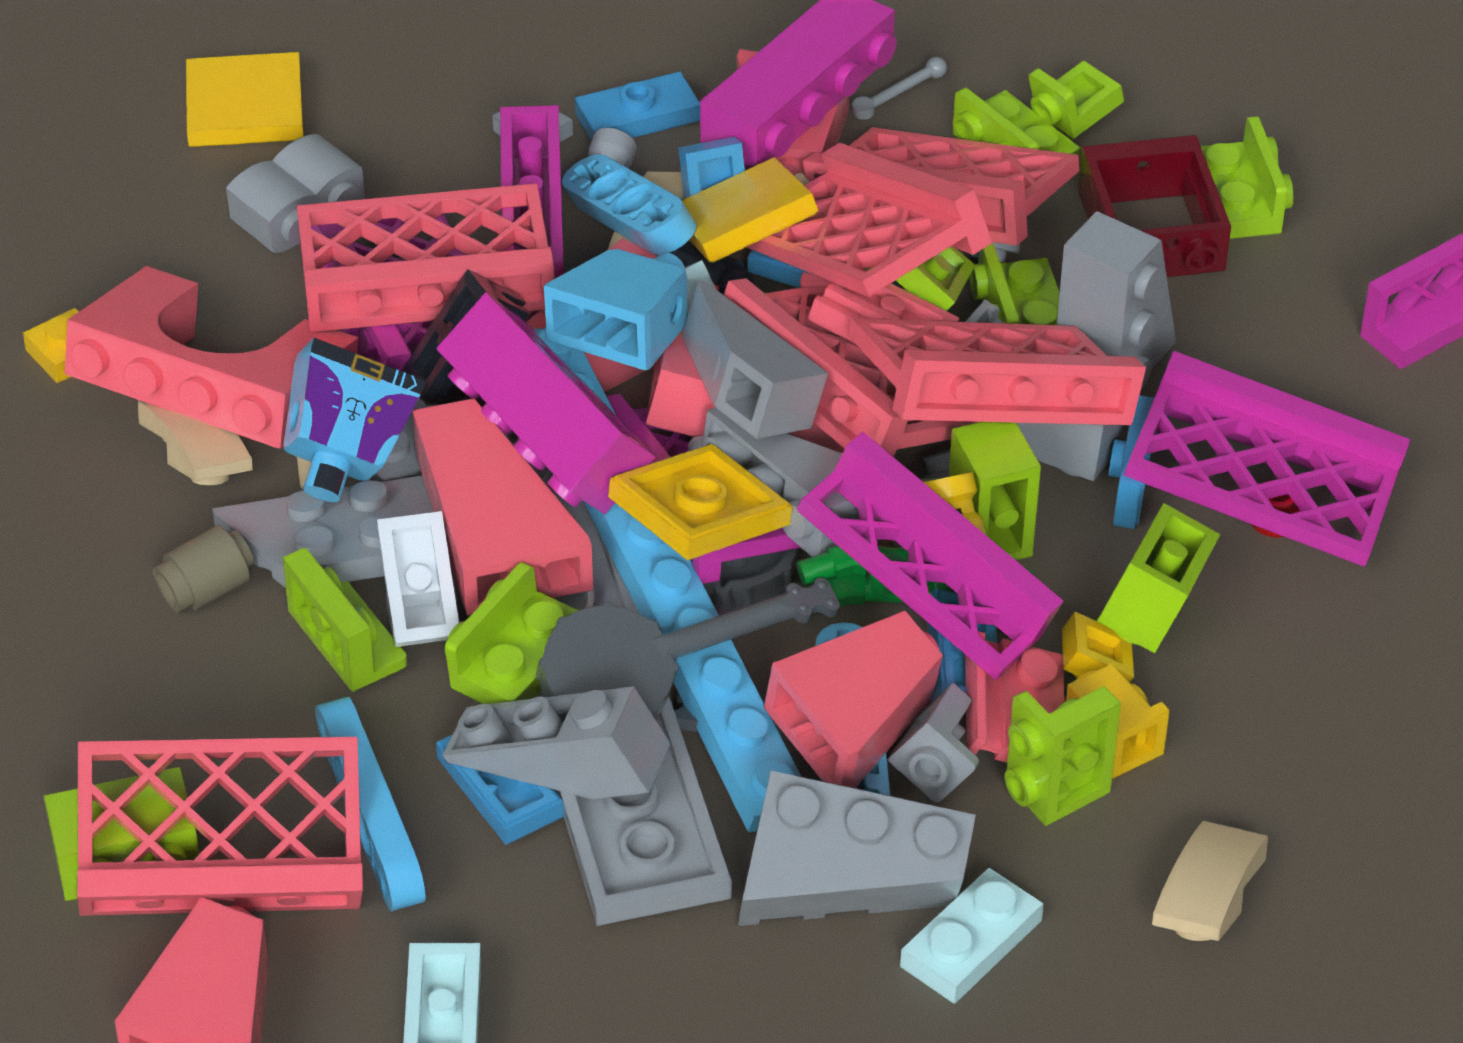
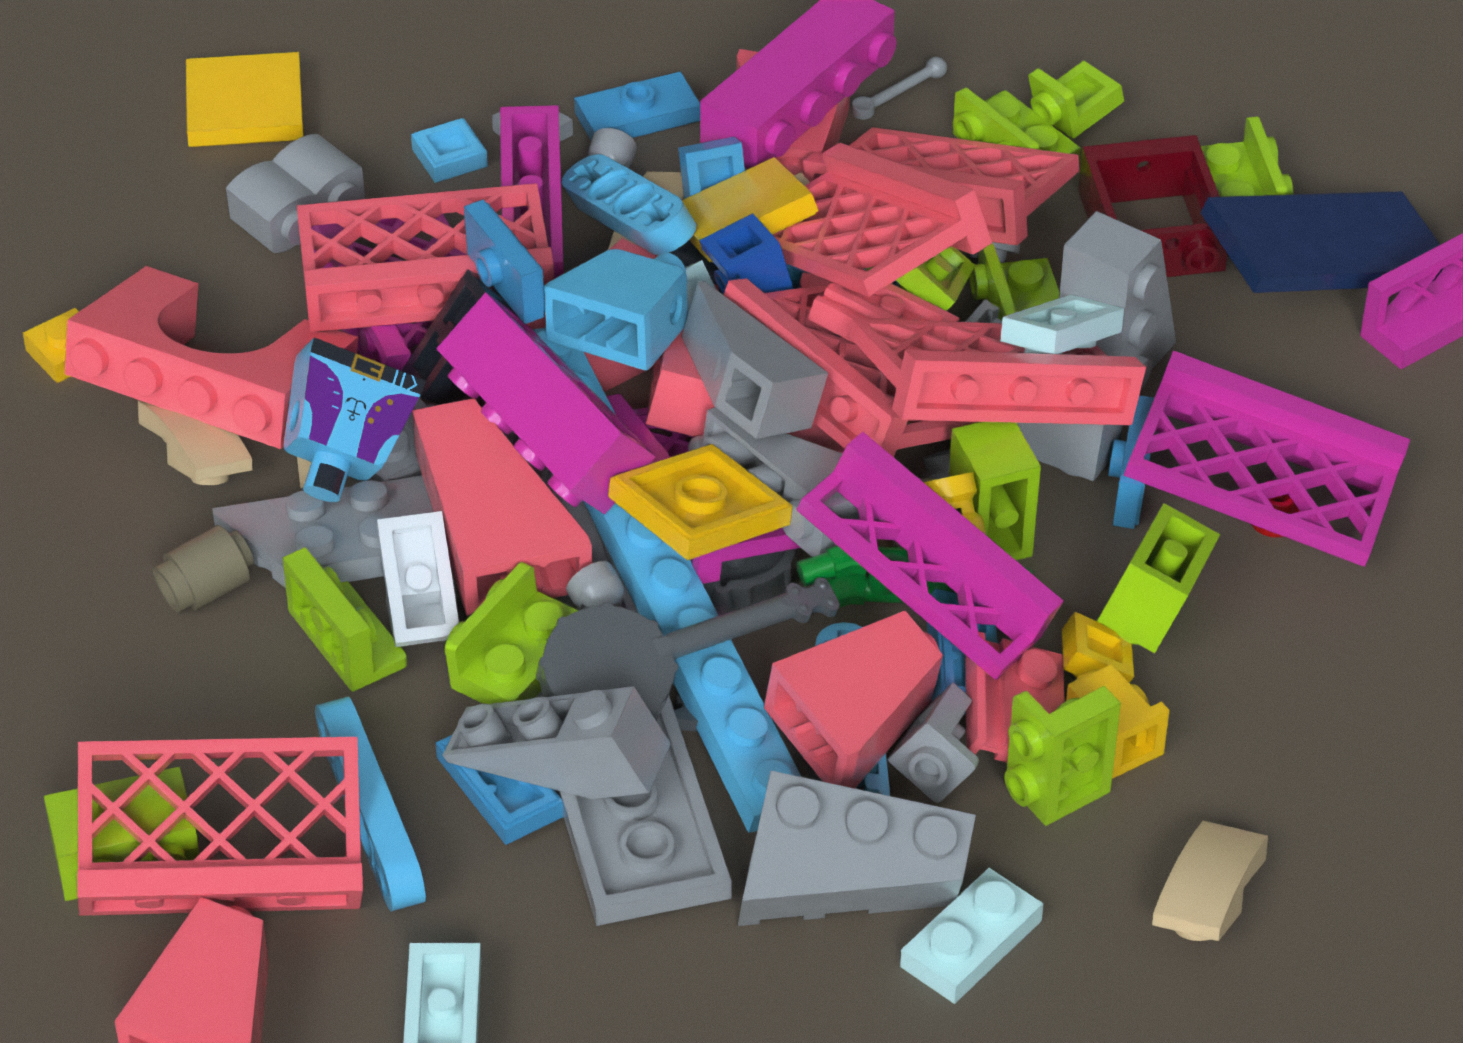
none -> medium azure tile [411,118,488,183]
none -> dark azure plate [464,200,545,325]
none -> light grey hinge [566,561,624,610]
none -> blue brick [699,213,793,295]
none -> light aqua plate [1000,295,1124,354]
none -> dark blue tile [1200,191,1445,293]

